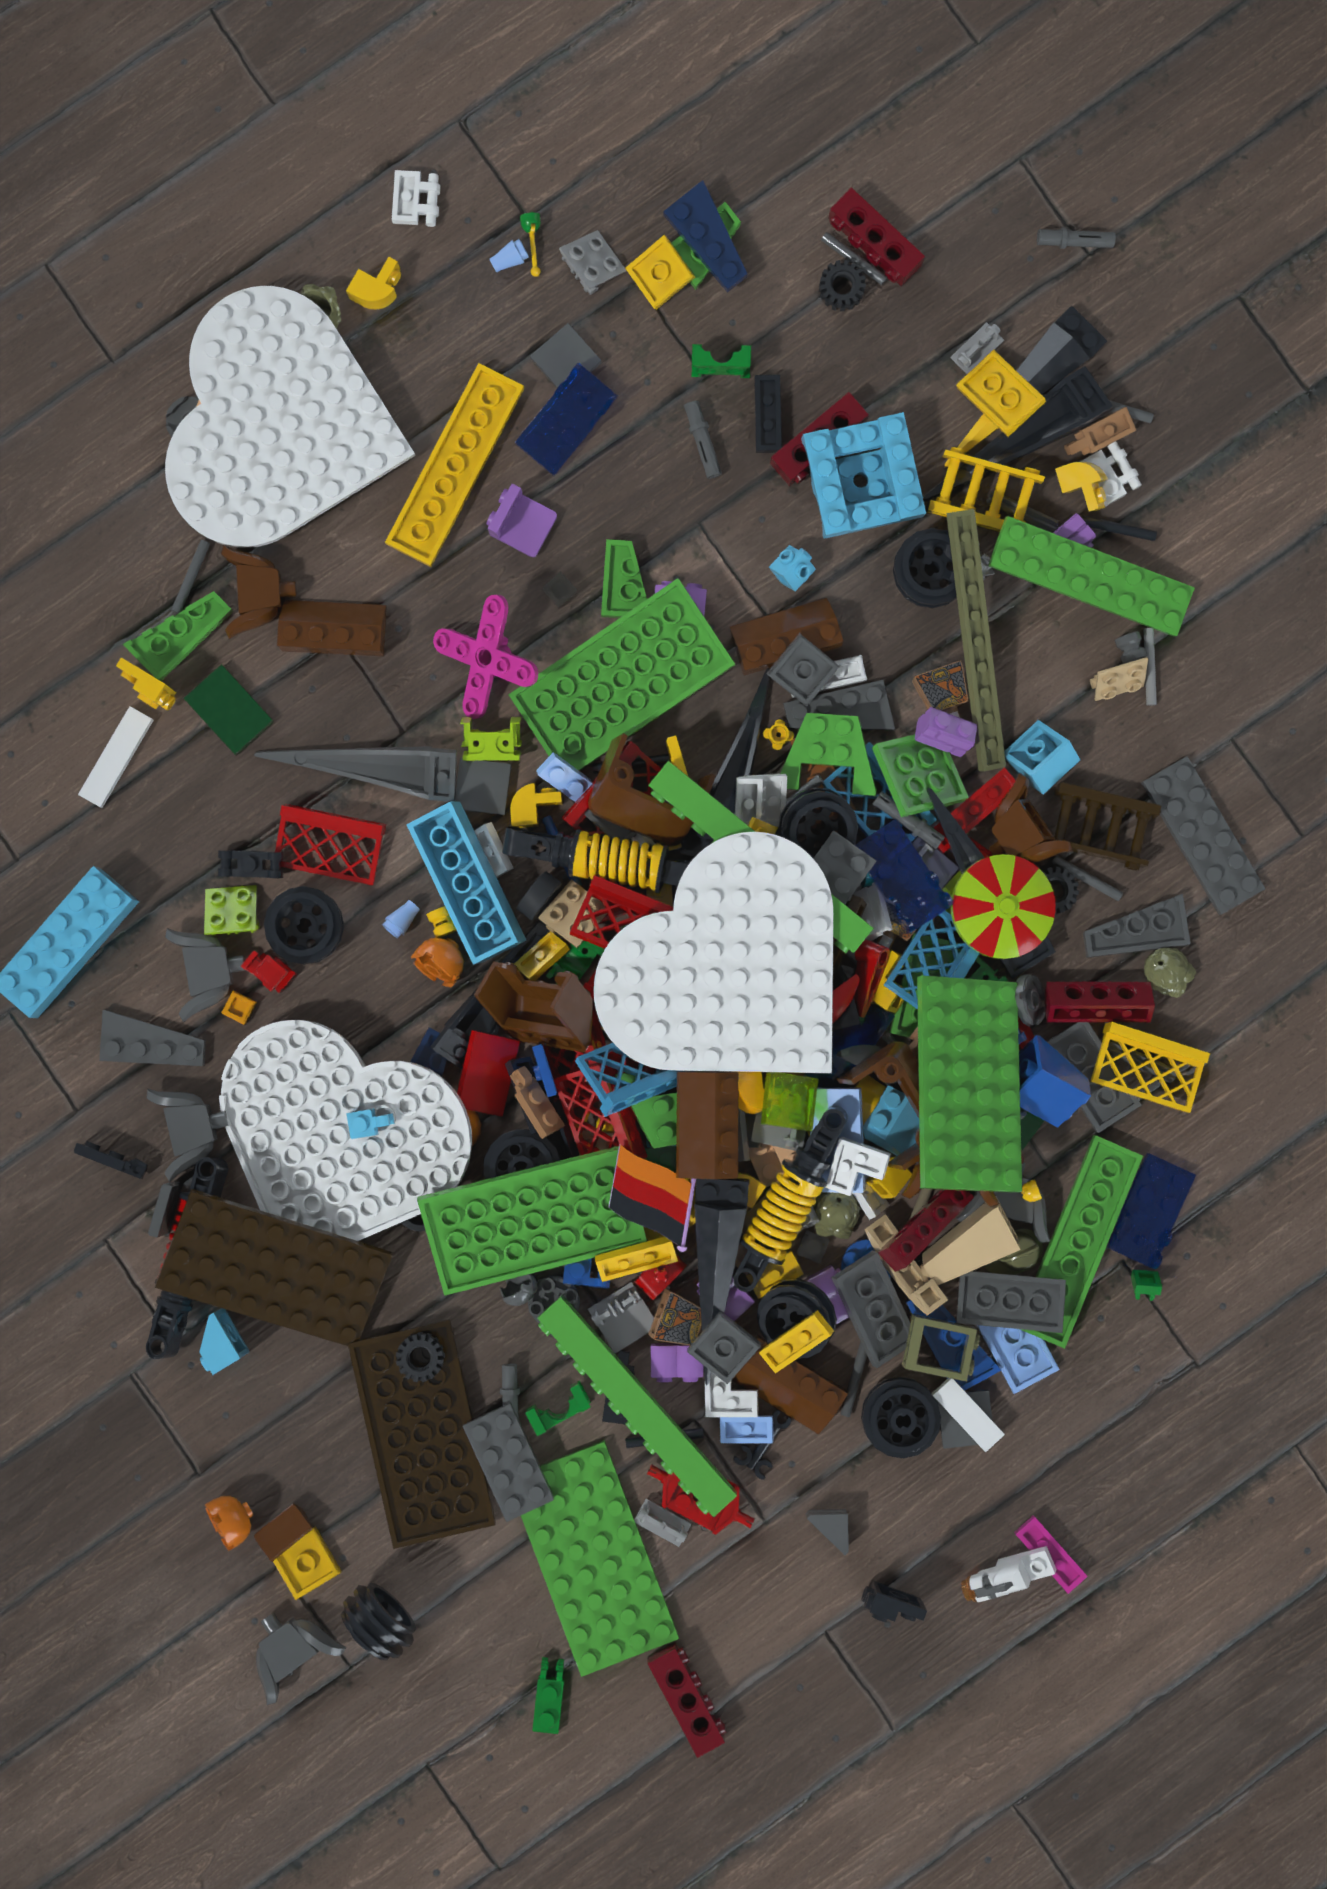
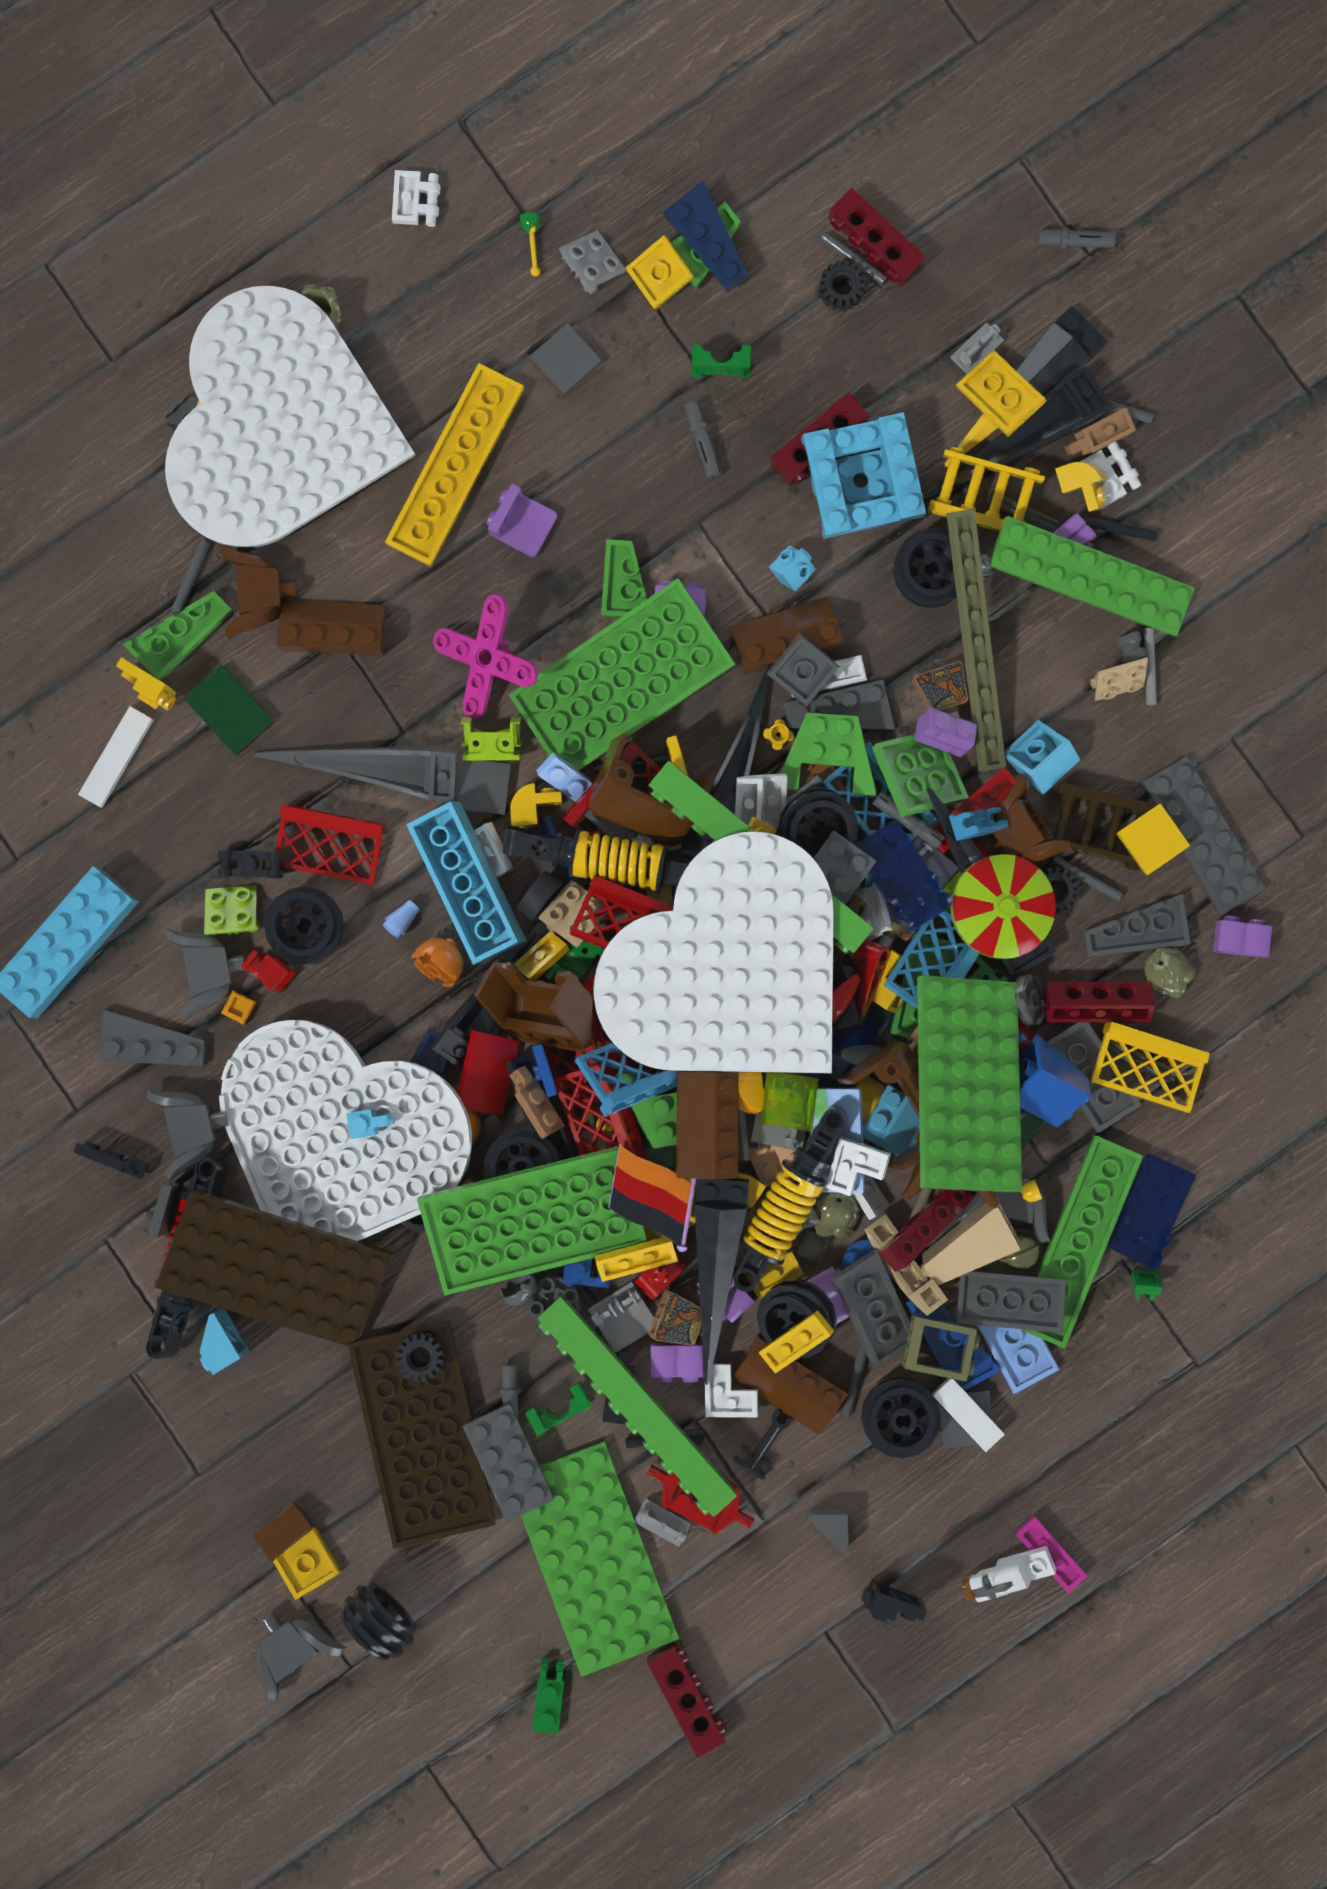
orange cylinder [205,1495,253,1551] -> none
yellow brick [346,257,401,310] -> none
yellow wheel [426,906,457,938] -> none
light blue cone [490,239,529,272] -> none
clear blue hinge [515,363,619,476] -> none
dark grey plate [687,1311,761,1384] -> none
light blue plate [720,1415,774,1443] -> none
black plate [754,375,782,453] -> none
yellow brick [865,1157,912,1199] -> none
none -> dark azure hinge [949,807,1009,841]
none -> yellow tile [1116,803,1190,876]
none -> medium lavender brick [1213,916,1272,958]

